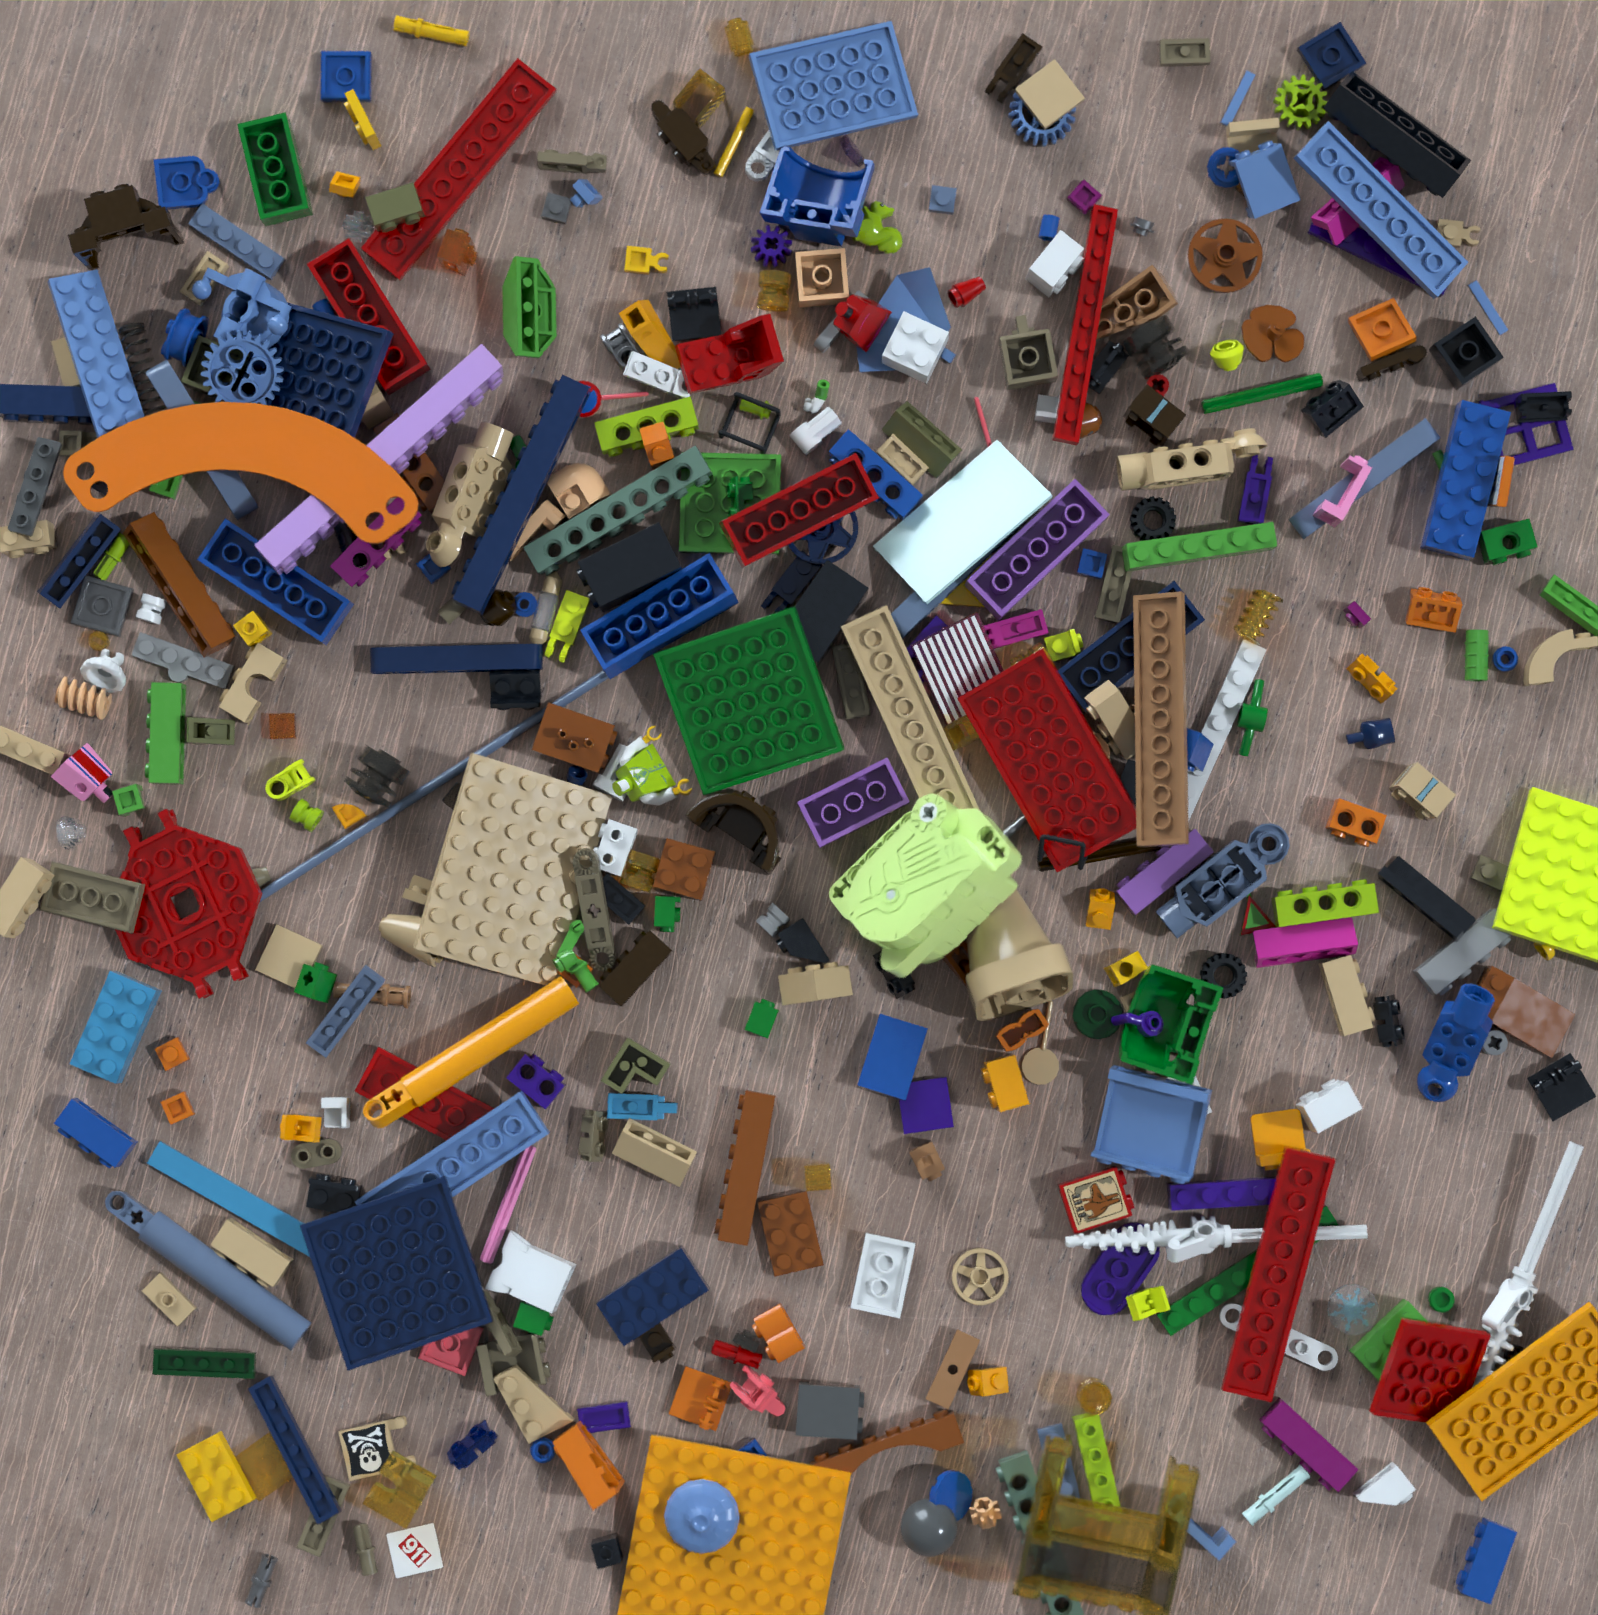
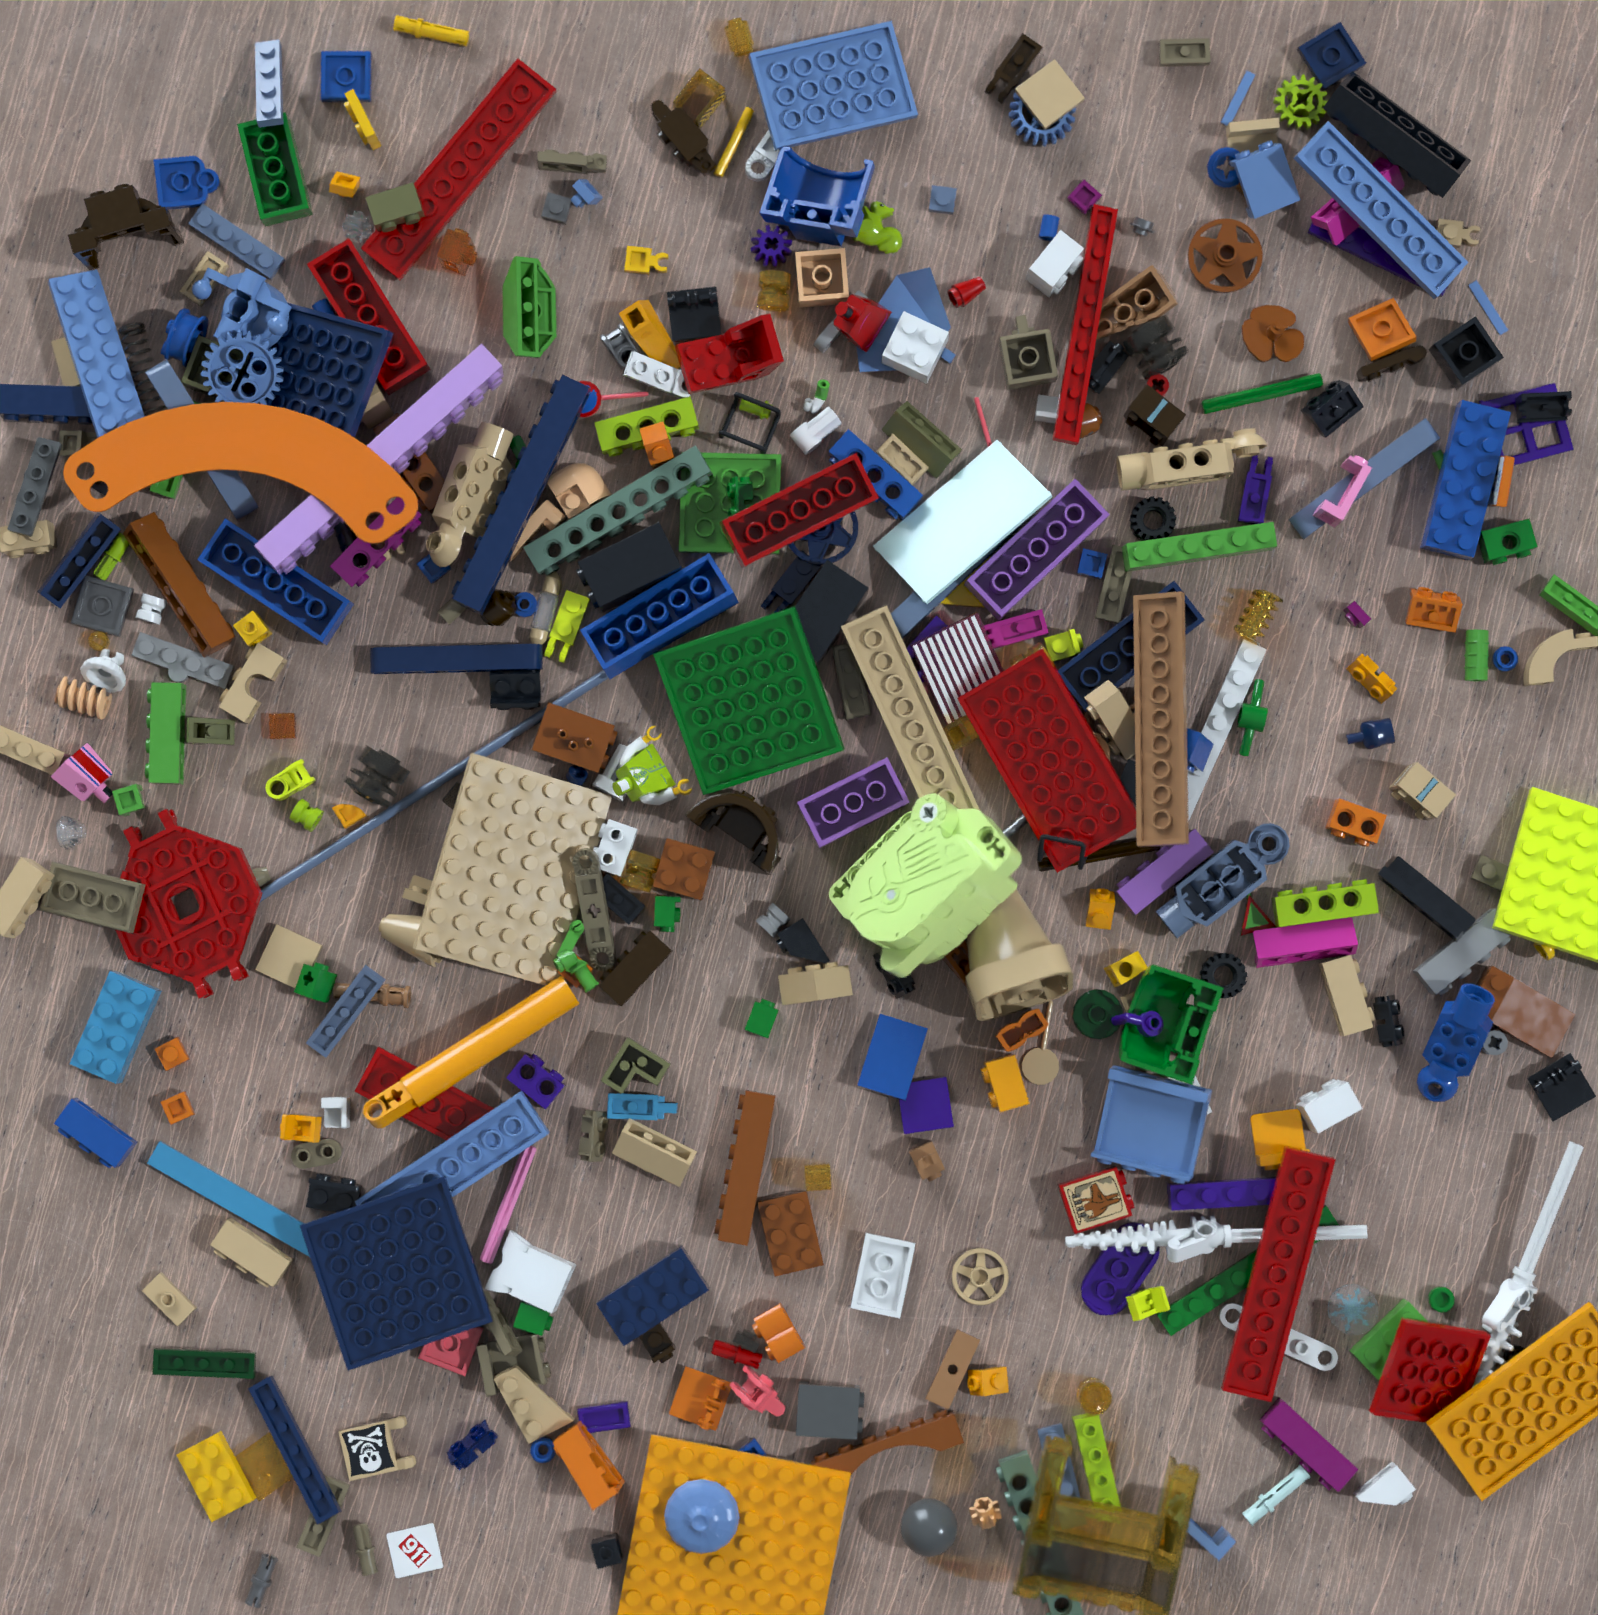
sand blue piece [105,1191,312,1351] -> none
clear yellow piece [362,1451,437,1529] -> none
clear purple tile [840,134,864,168] -> none
blue tile [929,1470,973,1521] -> none
neon yellow cone [1210,340,1244,371] -> none
blue brick [1456,1517,1517,1604] -> none
none -> plate [255,40,283,128]

